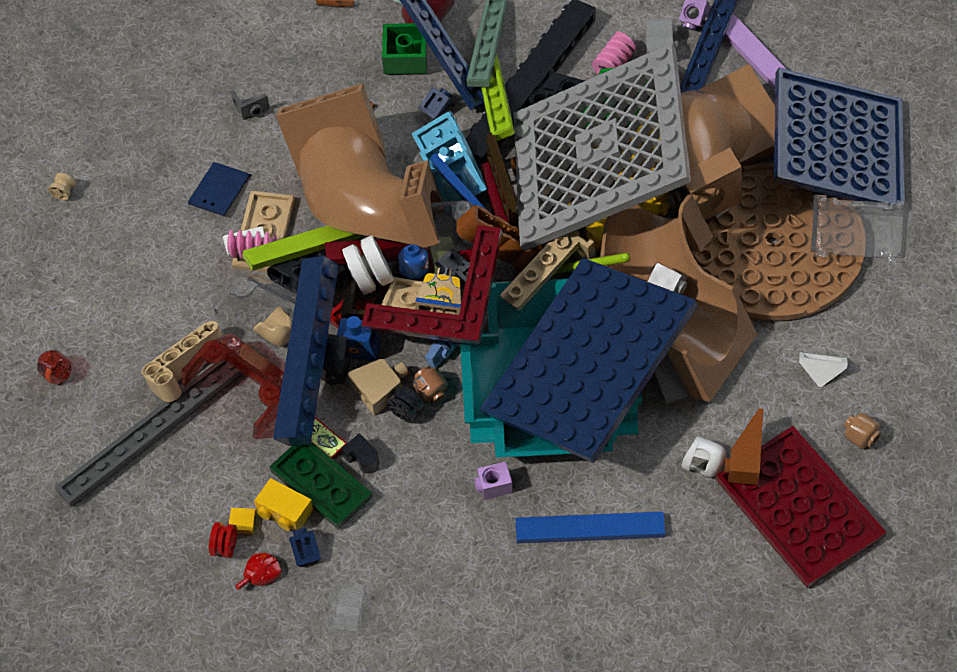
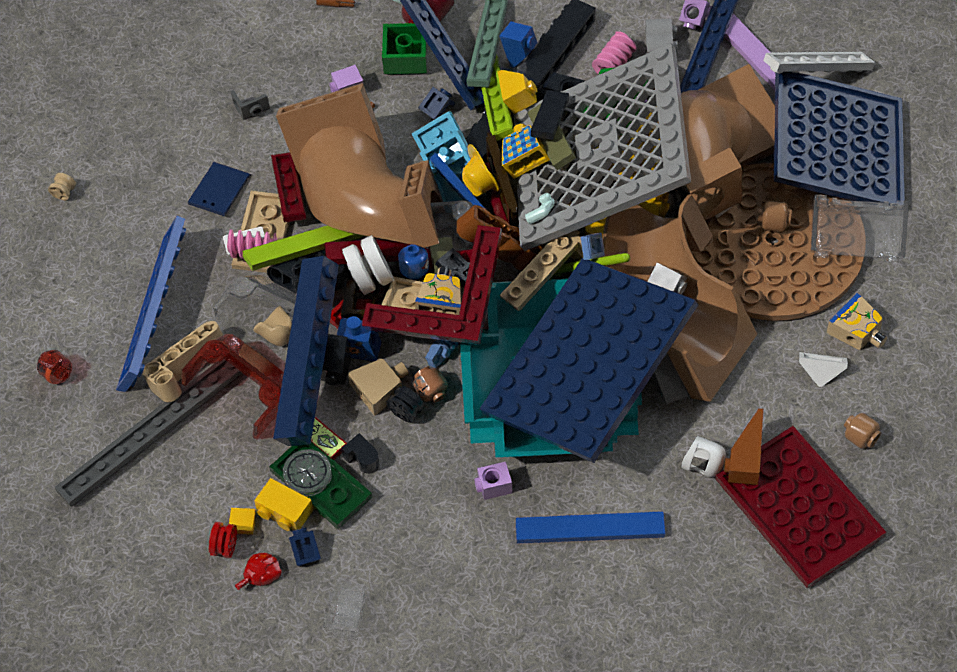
none -> blue plate [116,216,186,392]
none -> dark red tile [271,152,306,223]
none -> clear tile [283,449,332,496]
none -> lavender brick [329,65,363,92]
none -> yellow piece [462,144,500,197]
none -> yellow slope [498,70,537,114]
none -> blue slope [499,21,538,68]
none -> yellow torso [502,124,550,179]
none -> light aqua arm [525,193,554,224]
none -> olive tile [527,103,576,170]
none -> black tile [531,90,569,140]
none -> medium blue tile [581,233,605,260]
none -> medium nougat head [757,201,792,232]
none -> white plate [763,52,875,73]
none -> tan torso [827,293,887,350]

